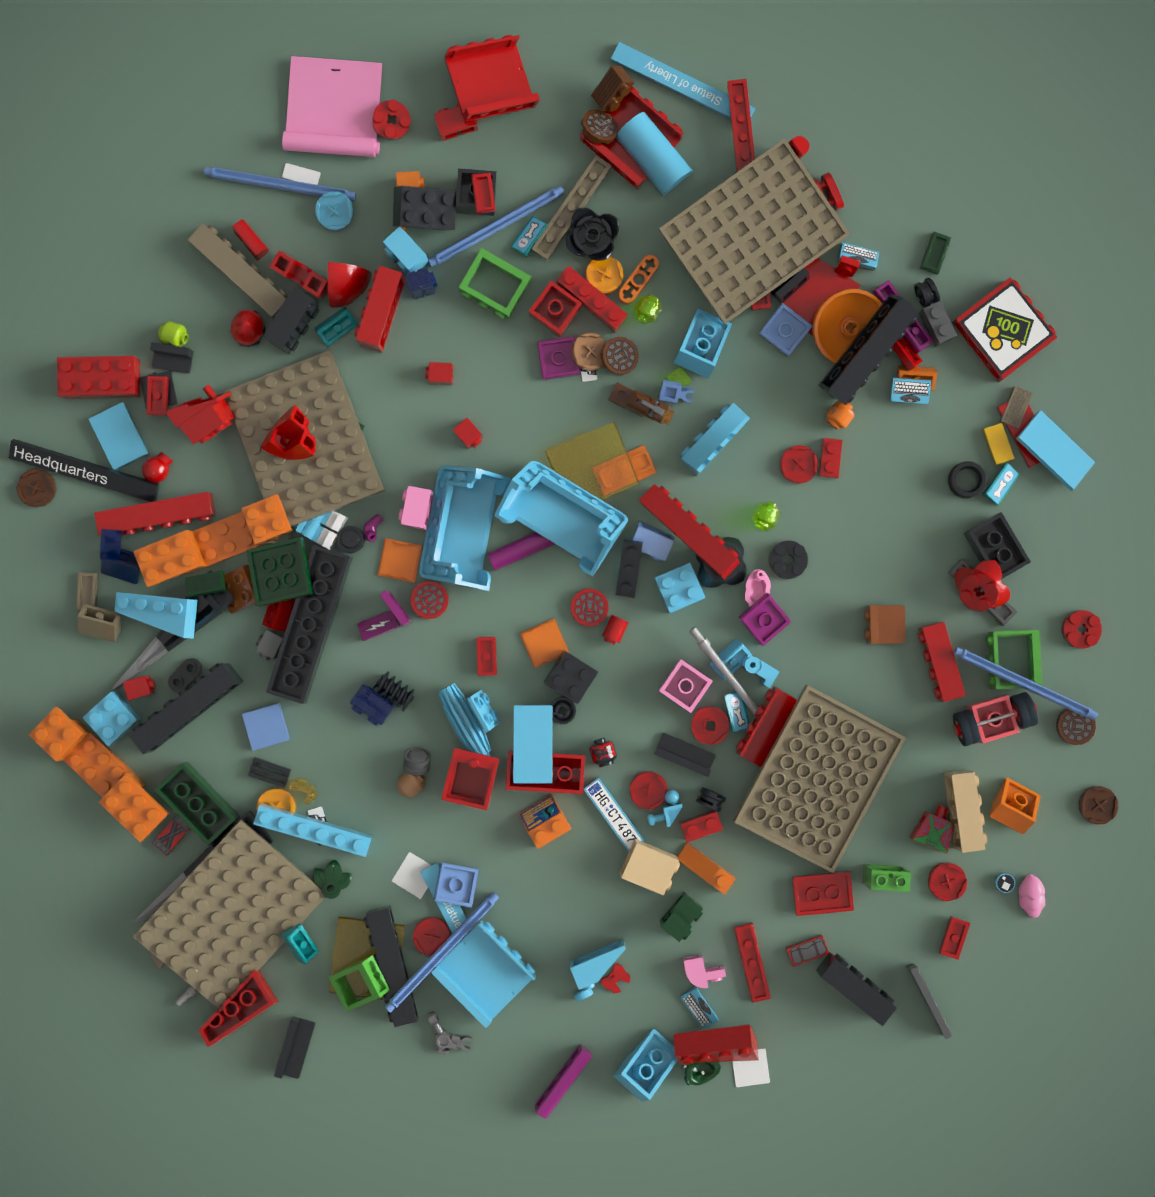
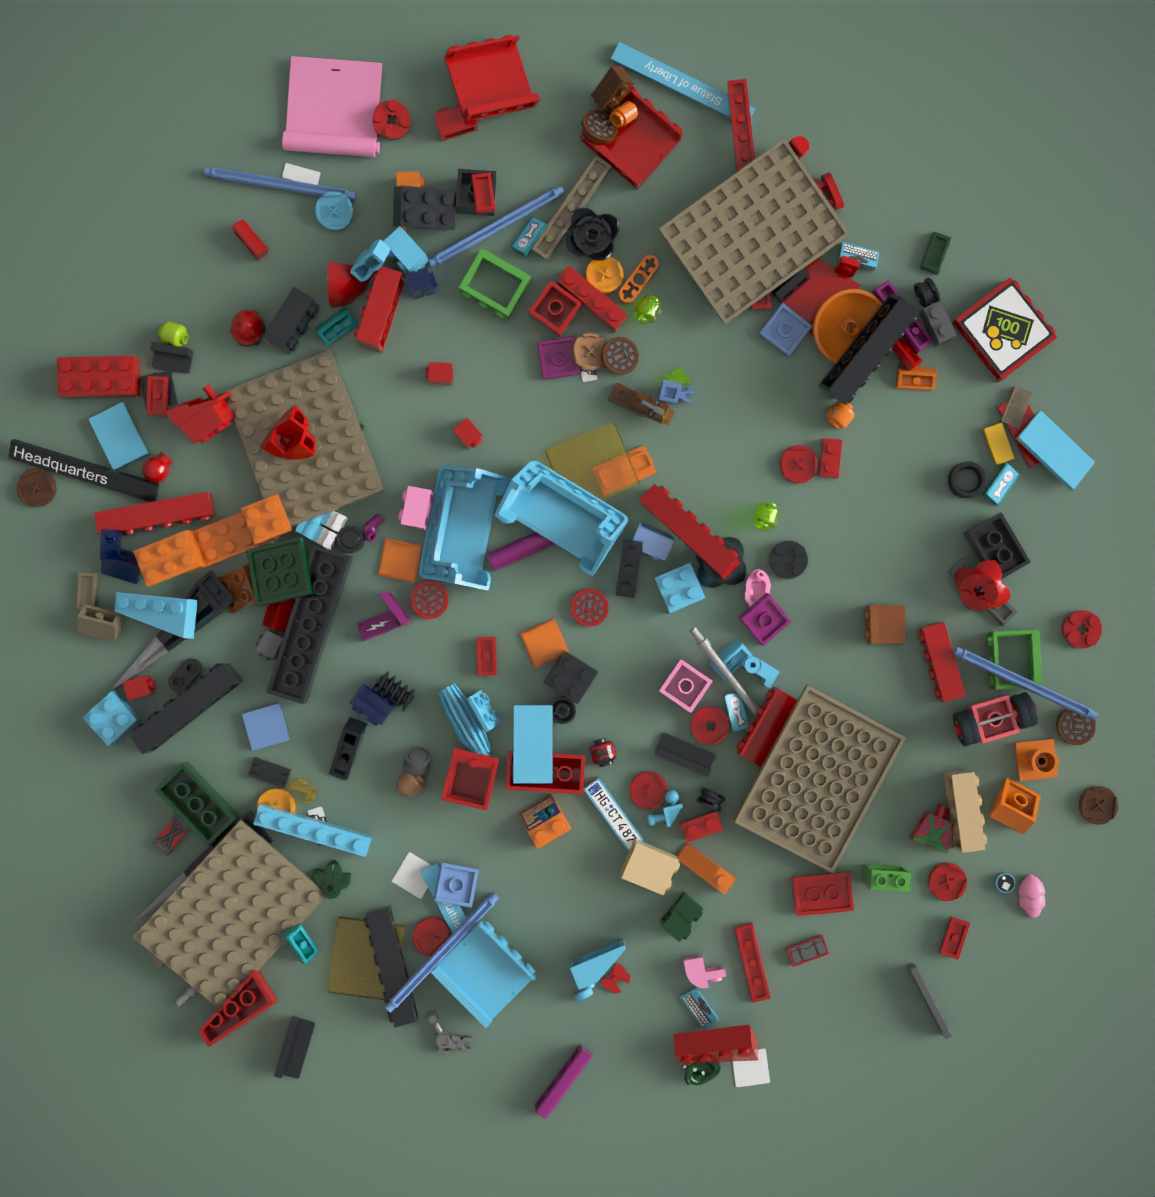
orange bracket [29,706,169,843] -> none
dark green tile [185,570,226,598] -> none
dark tan brick [187,223,288,319] -> none
red arch [269,250,328,299] -> none
bright green window [328,955,390,1012] -> none
red brick [602,615,629,645] -> none
medium azure slope [613,1028,677,1102] -> none
medium azure brick [616,112,693,197] -> none
medium azure slope [673,308,732,379] -> none
medium azure wedge [680,403,750,476] -> none
black brick [816,952,897,1026] -> none
slope [890,378,931,404] -> none
none -> black slope [329,717,368,781]
none -> medium azure brick [350,239,391,282]
none -> orange brick [610,101,638,127]
none -> orange plant [1014,739,1059,781]

